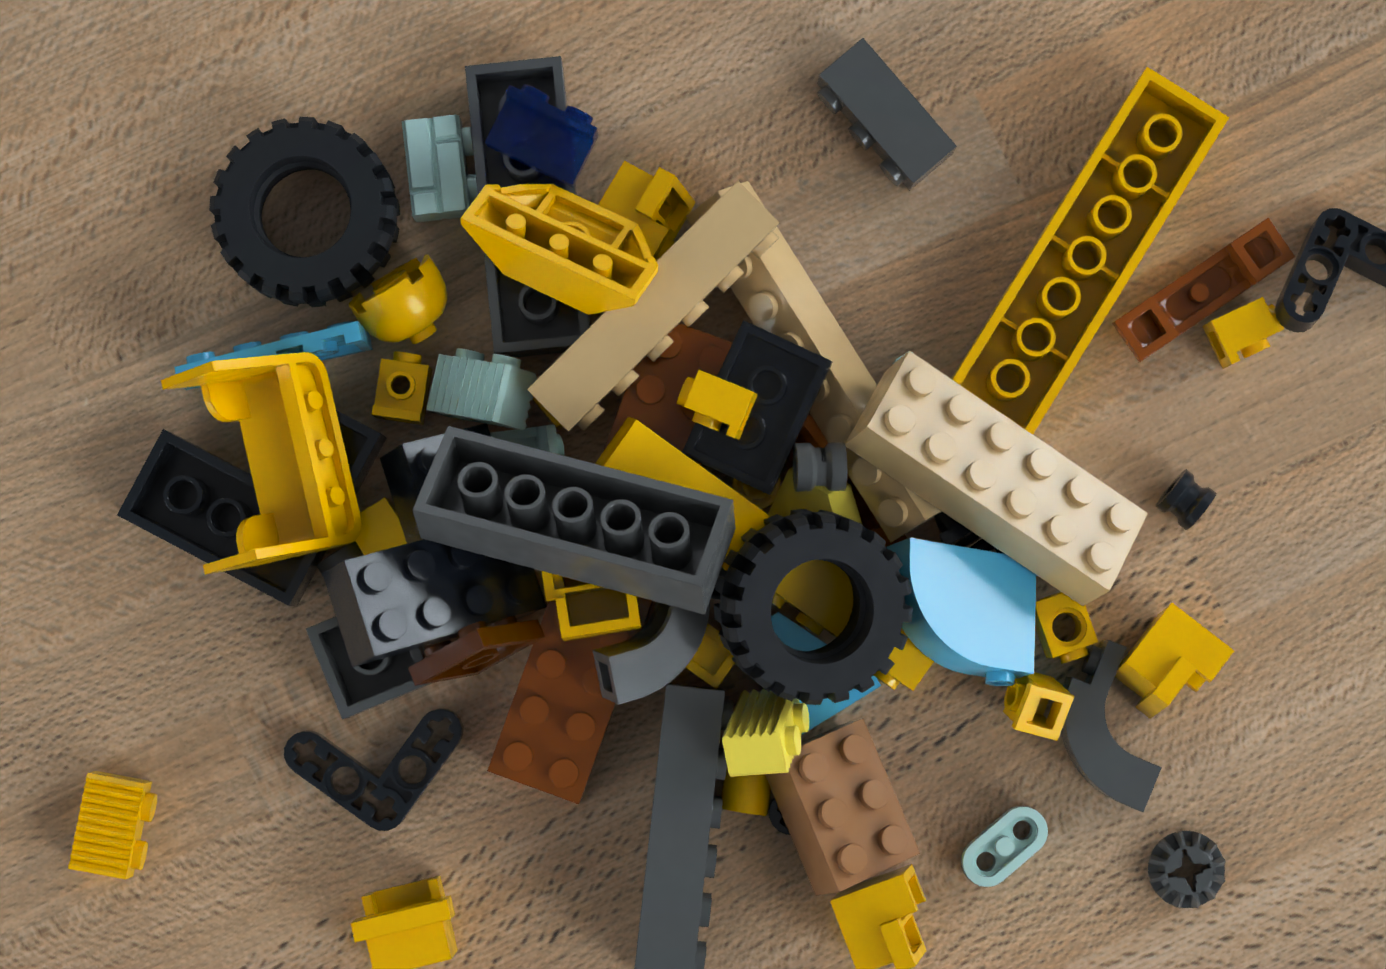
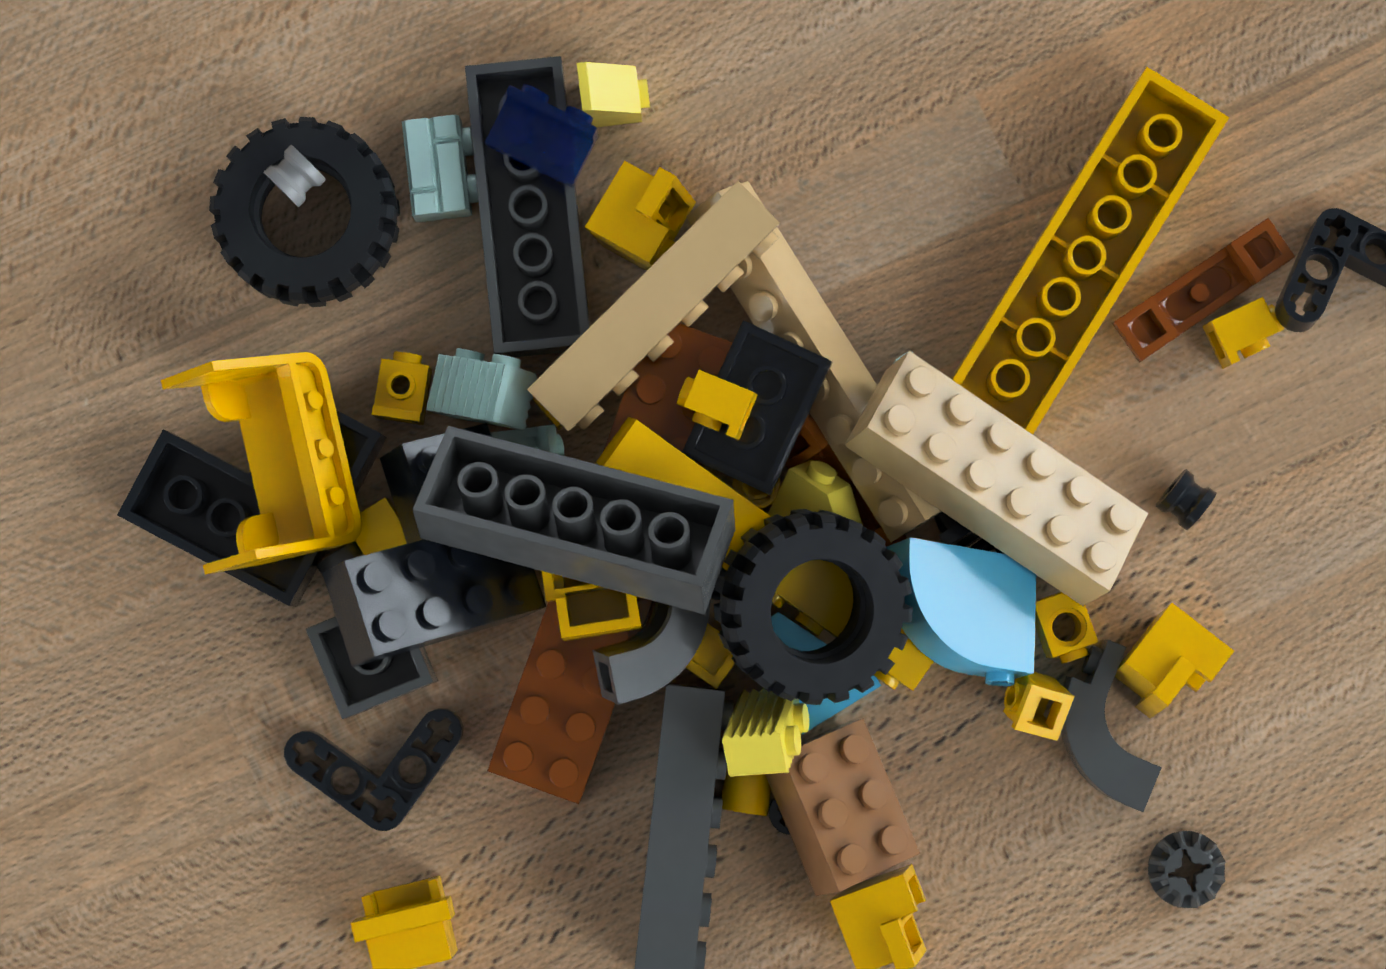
yellow brick [68,771,157,880] -> none
medium azure wing [174,321,373,390] -> none
yellow cylinder [349,254,447,344] -> none
reddish brown plate [408,616,545,686] -> none
yellow wedge [461,184,658,315] -> none
dark grey wheel [792,442,847,492] -> none
dark grey brick [817,38,957,191] -> none
light aqua plate [961,806,1048,887] -> none
none -> light grey wheel [263,145,326,207]
none -> light yellow slope [577,62,650,129]

